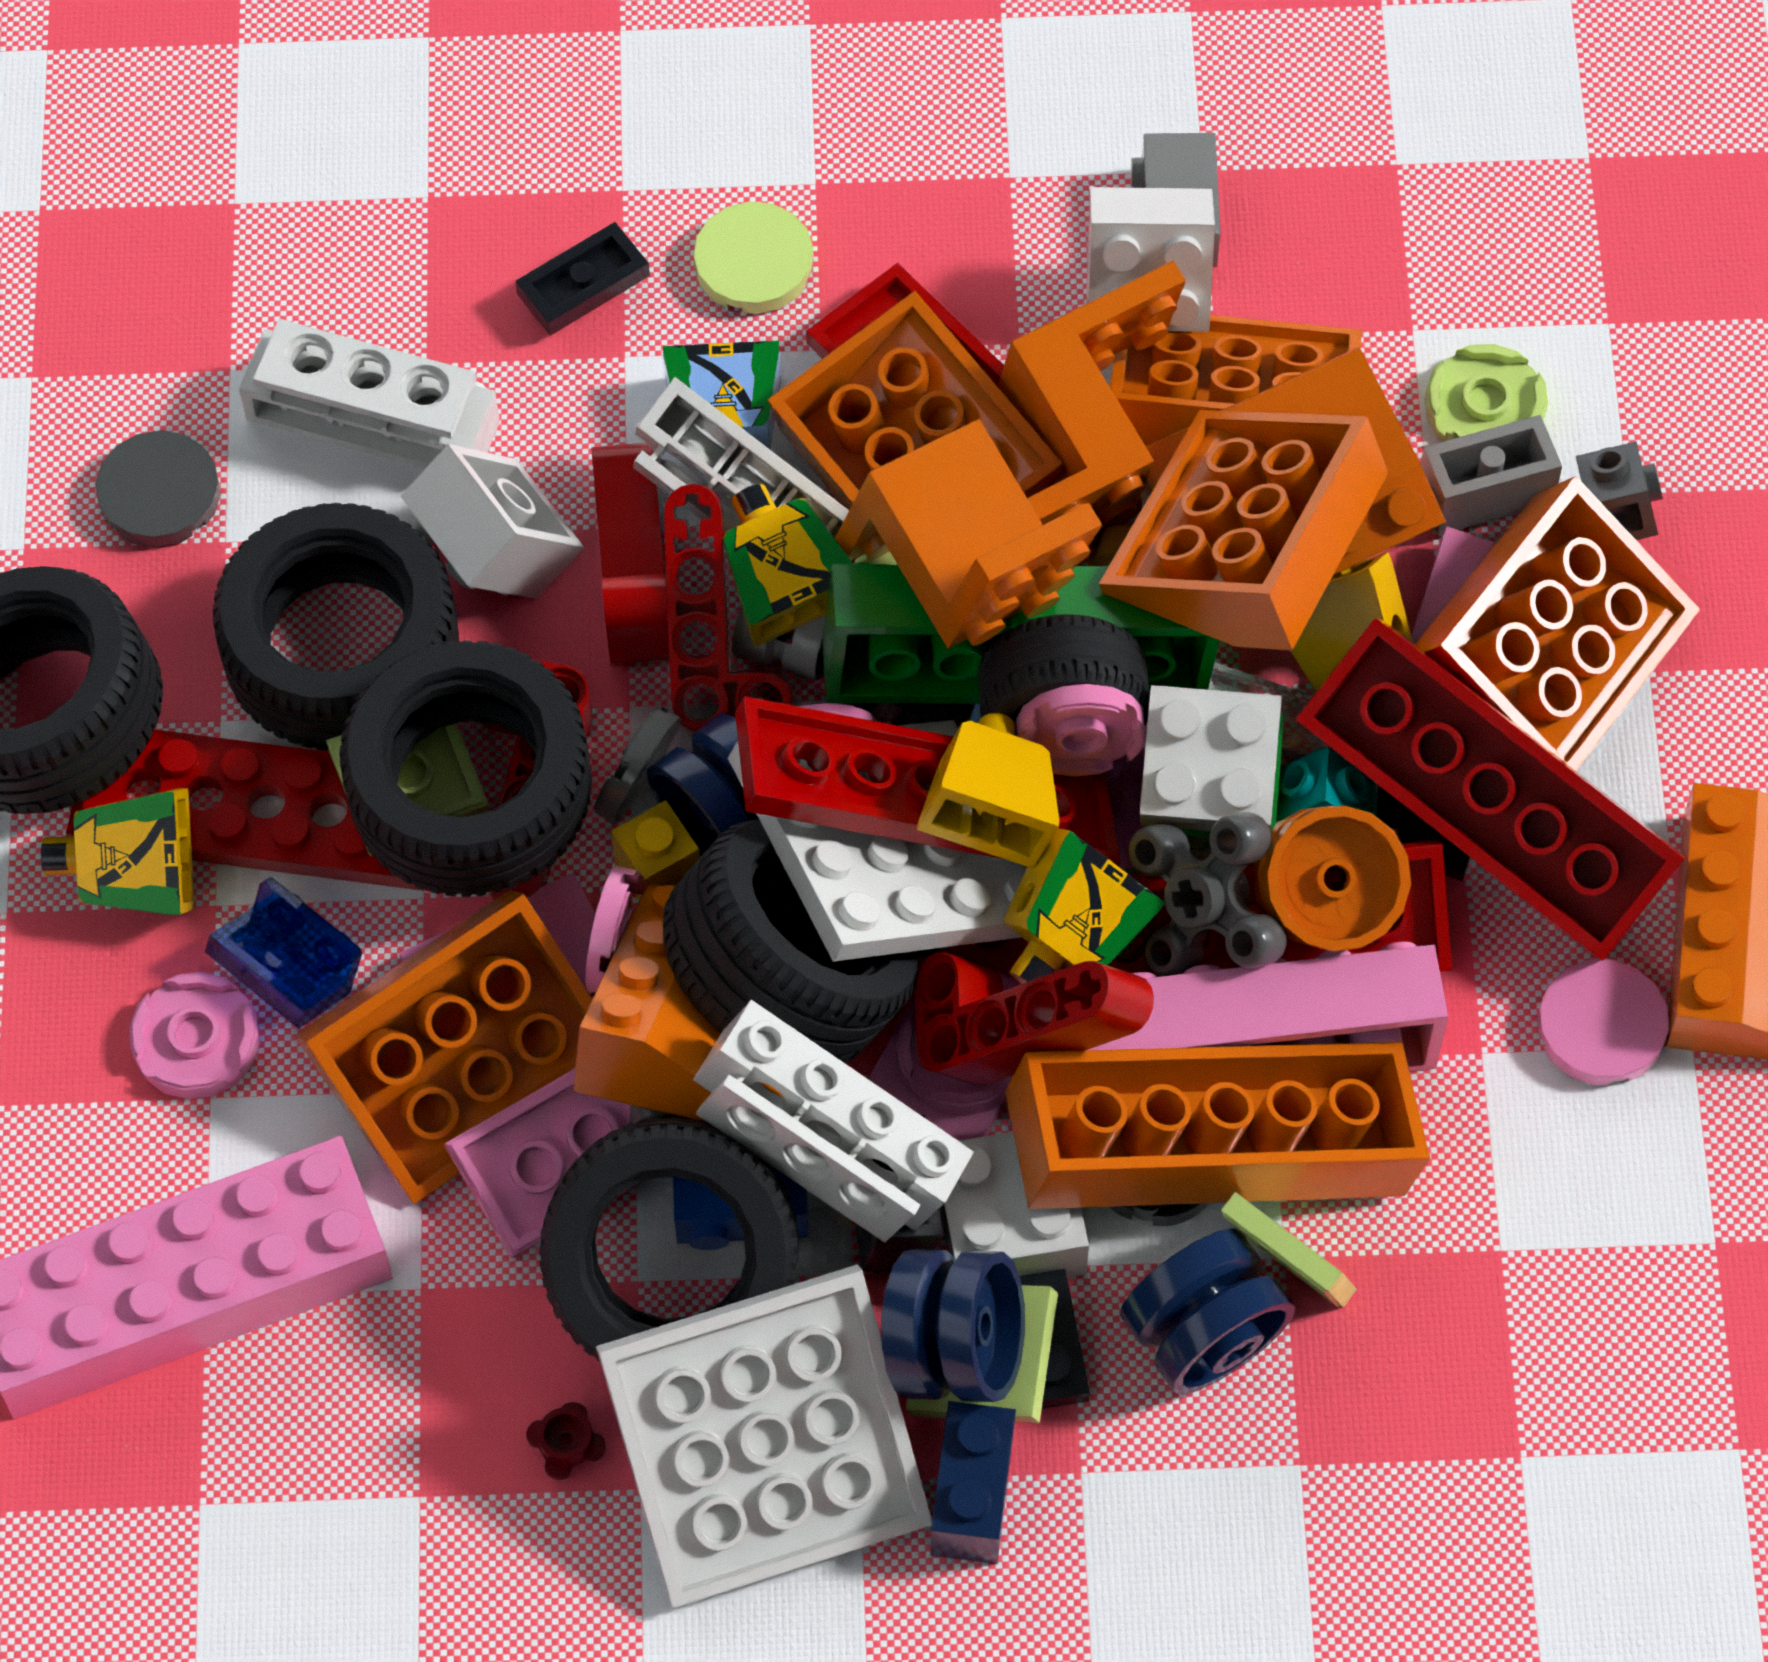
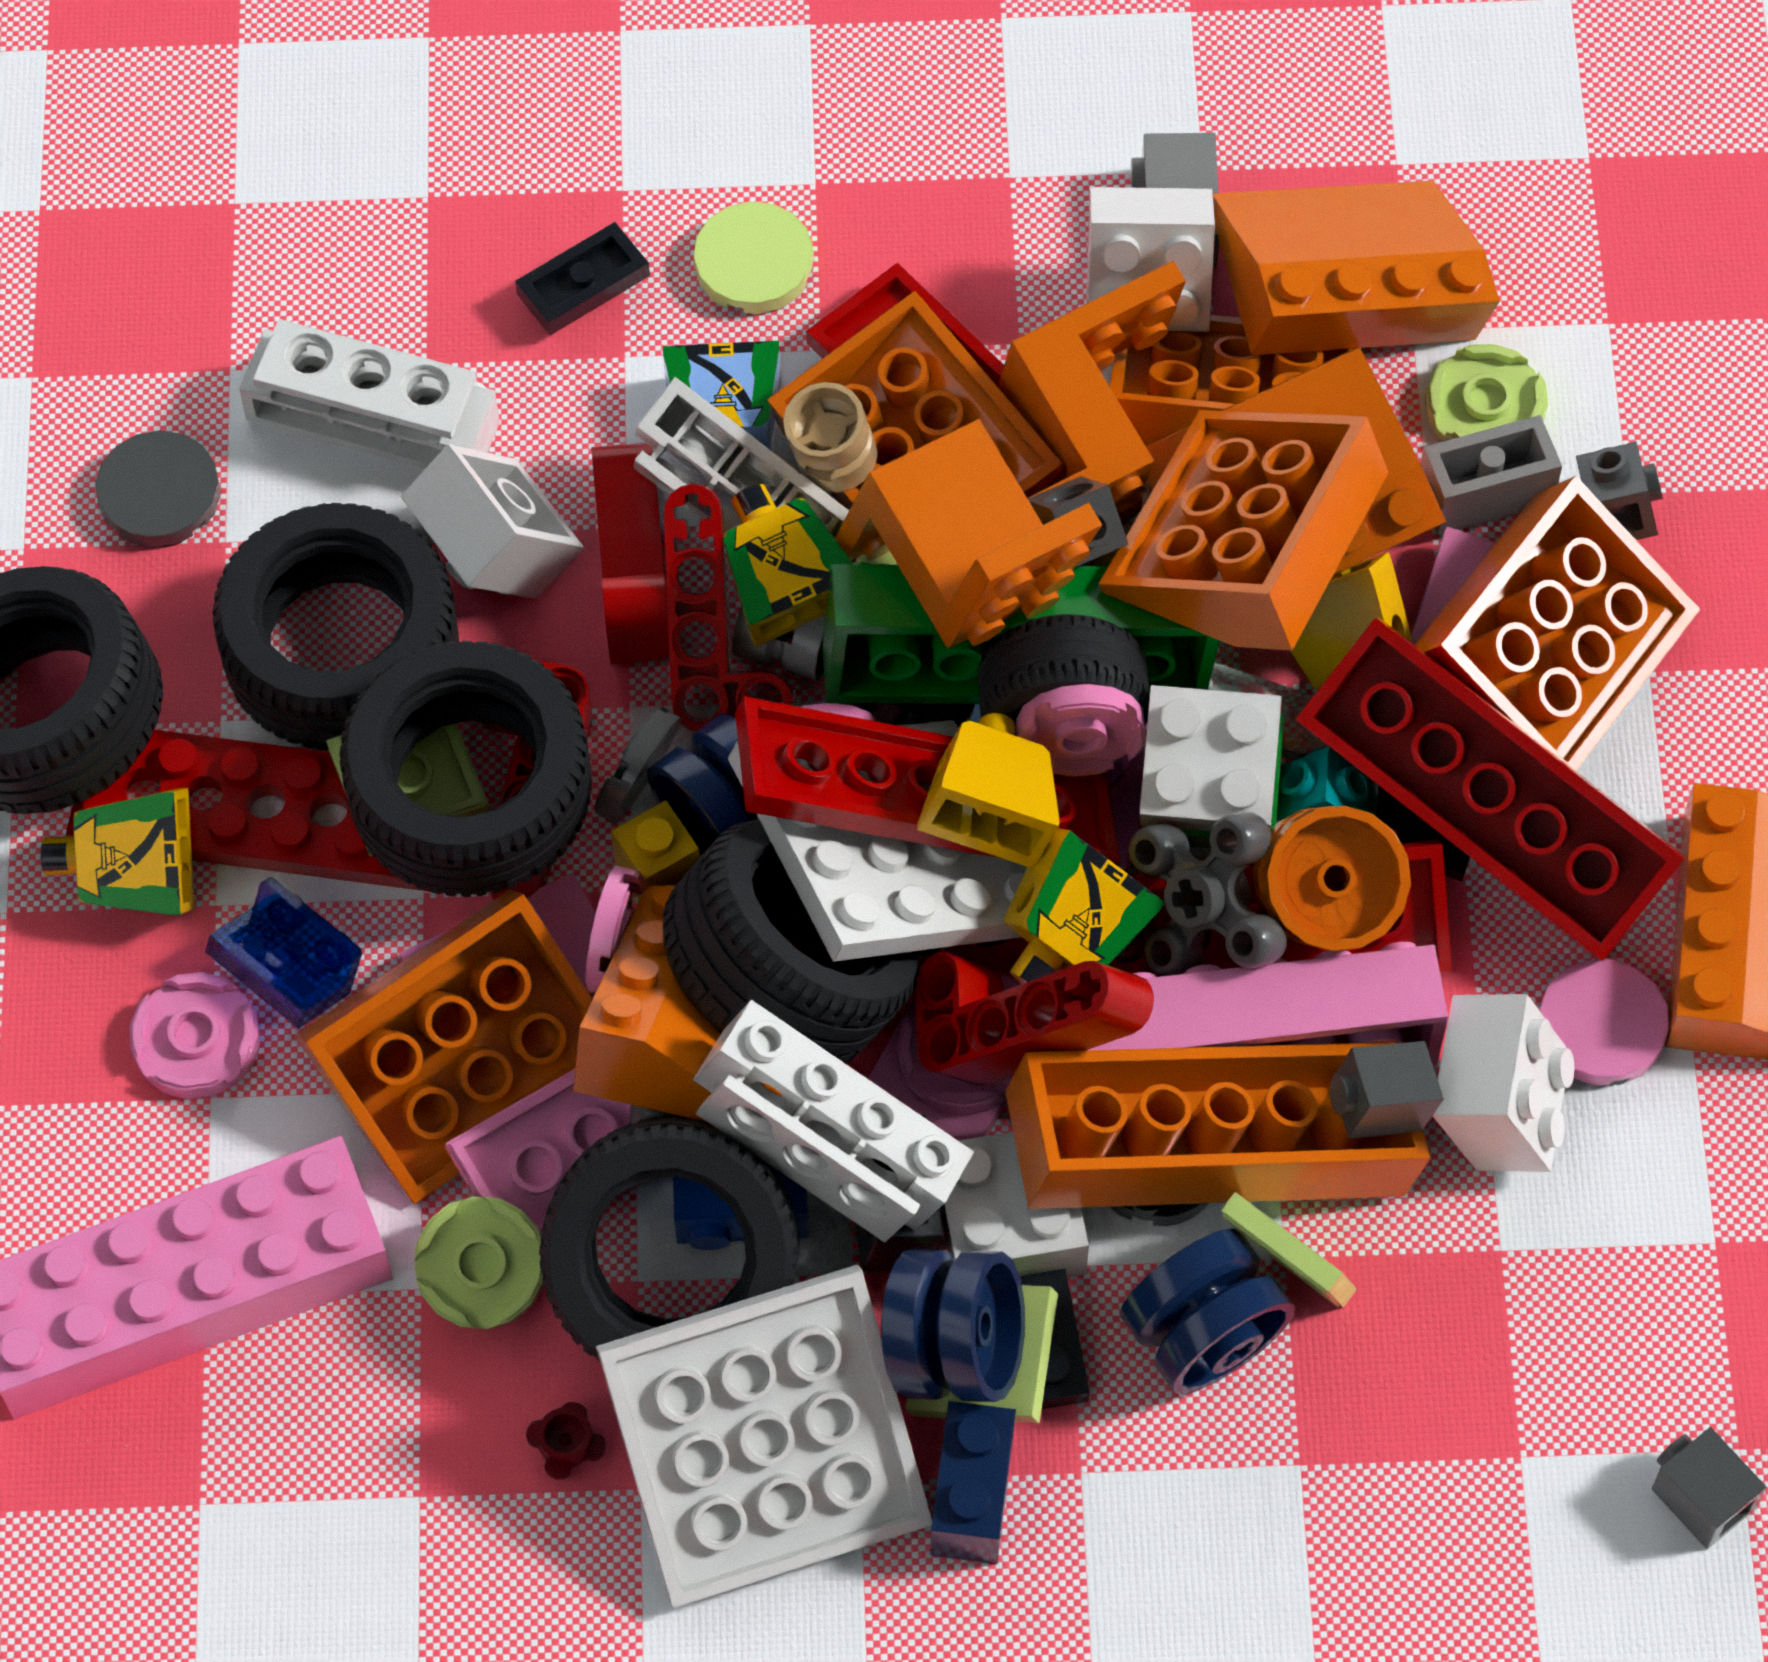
none -> yellowish green tile [414,1196,543,1329]
none -> tan wheel [783,382,877,493]
none -> dark grey brick [1028,476,1128,567]
none -> orange slope [1213,180,1500,355]
none -> dark grey brick [1330,1041,1444,1139]
none -> white brick [1433,994,1575,1172]
none -> dark grey brick [1652,1426,1767,1549]

